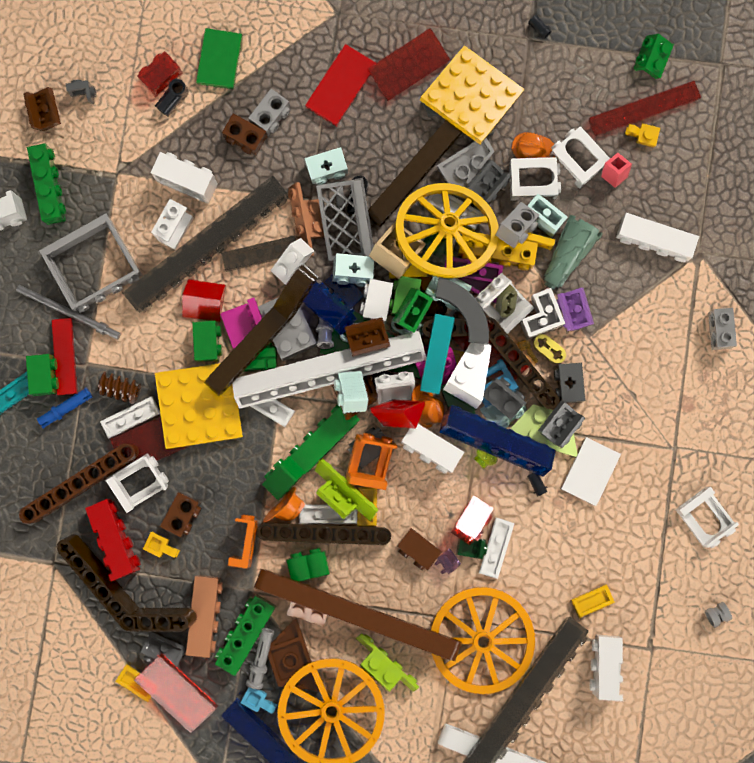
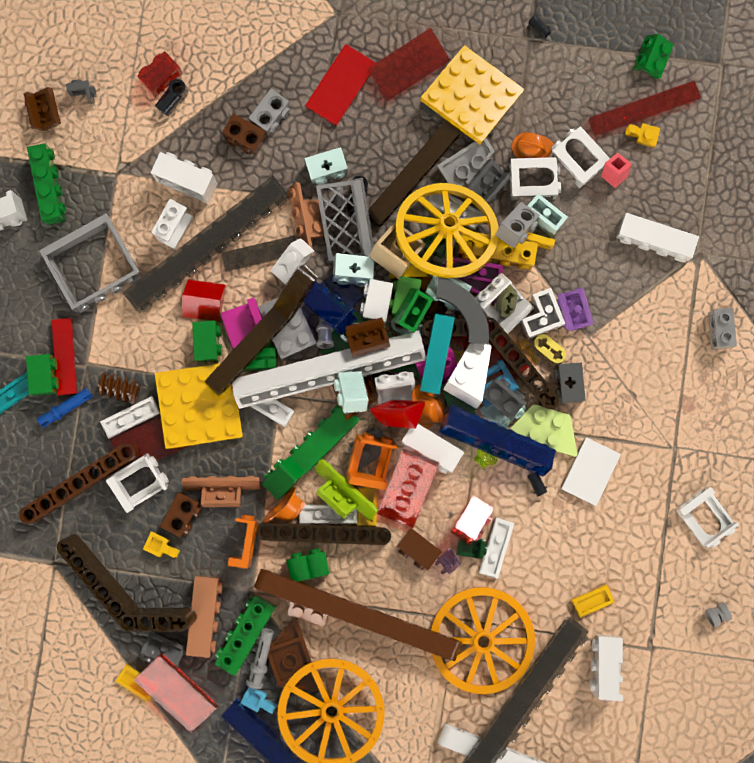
flat silver bar [16,285,121,340] -> none
red wedge [85,499,141,581] -> none
green tile [196,28,243,90] -> none
lime bracket [356,633,419,692] -> none
dark grey bracket [538,400,585,448] -> none
sand green cone [543,215,603,290] -> none
none -> nougat bracket [182,476,261,507]
none -> clear red tile [378,448,440,528]

